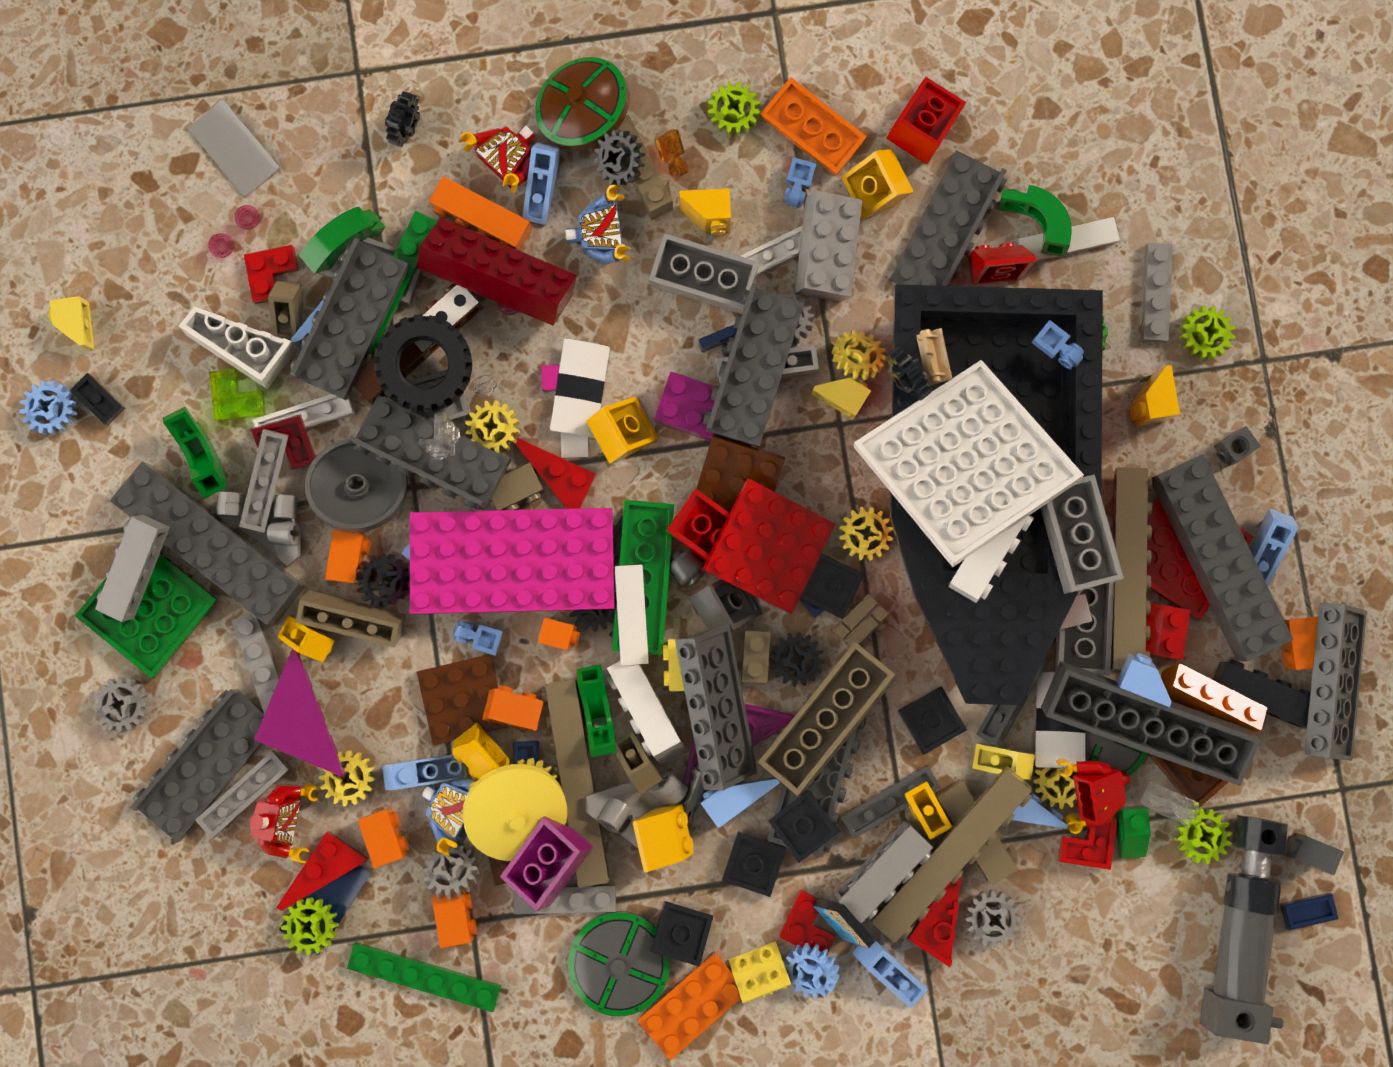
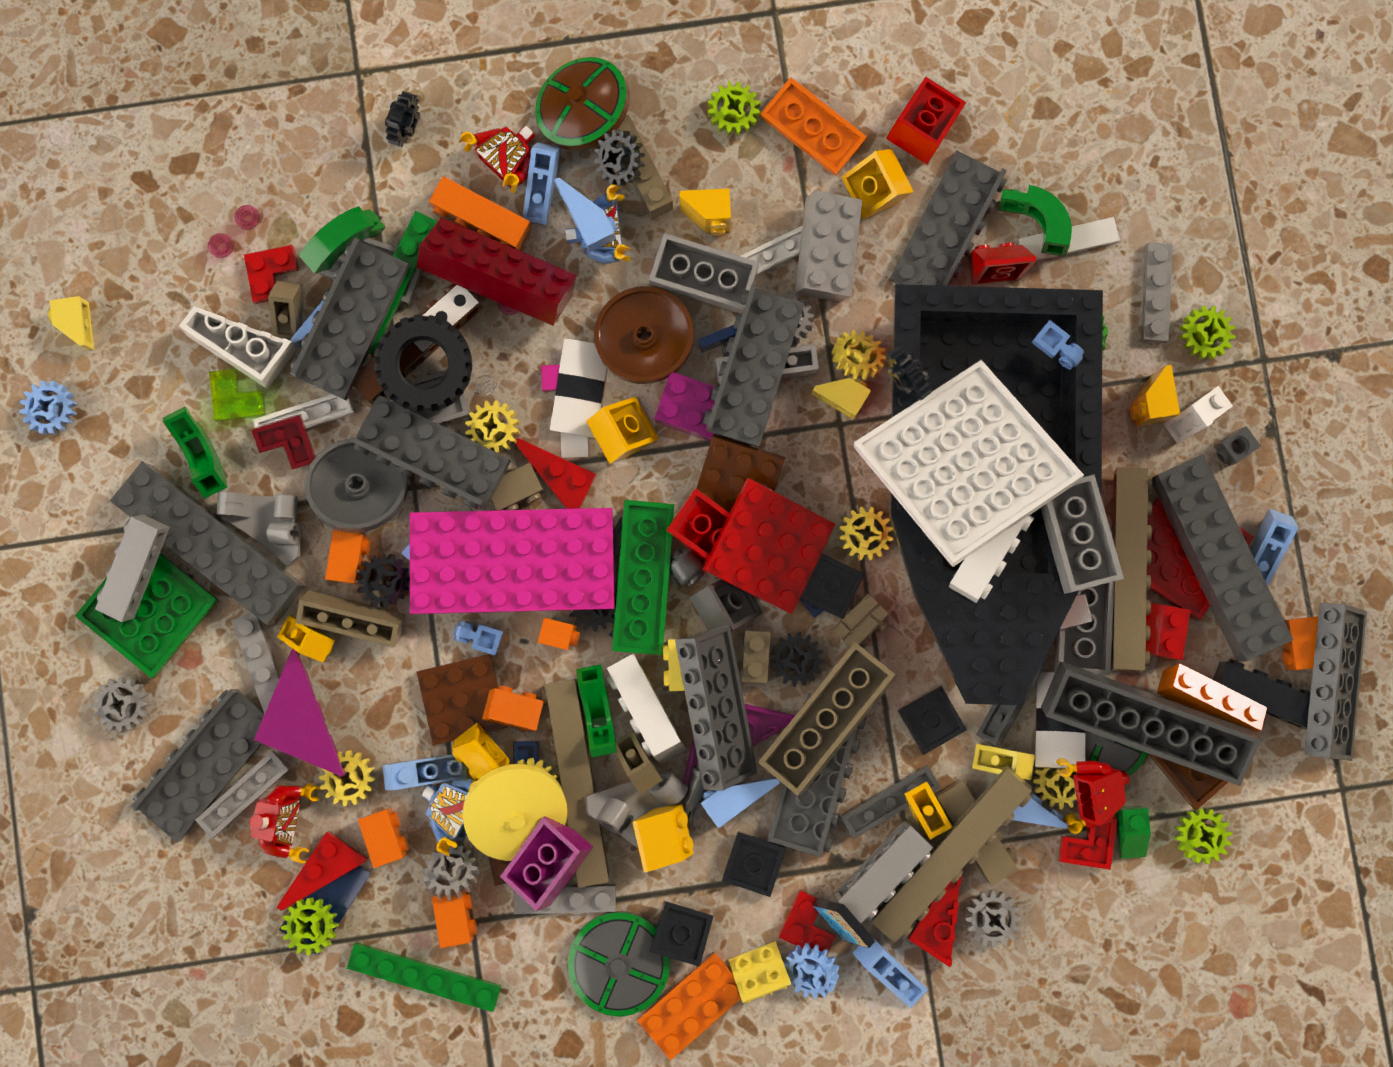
black plate [70,373,125,426] -> none
light grey sticker [187,99,279,196] -> none
light grey plate [239,429,289,533] -> none
clear bracket [419,413,459,459] -> none
white sticker [615,565,649,665] -> none
clear orange plate [655,129,689,176] -> none
black plate [768,790,841,863] -> none
medium blue plate [783,157,816,208] -> none
tan hinge [916,328,952,386] -> none
light blue slope [1117,653,1172,707] -> none
clear bracket [1140,781,1199,826] -> none
dark grey piece [1199,815,1288,1045] -> none
dark blue tile [1280,893,1339,930] -> none
dark grey slope [1286,833,1344,876] -> none
none -> light blue slope [554,178,618,252]
none -> reddish brown dish [594,286,694,384]
none -> white bracket [1163,386,1233,444]

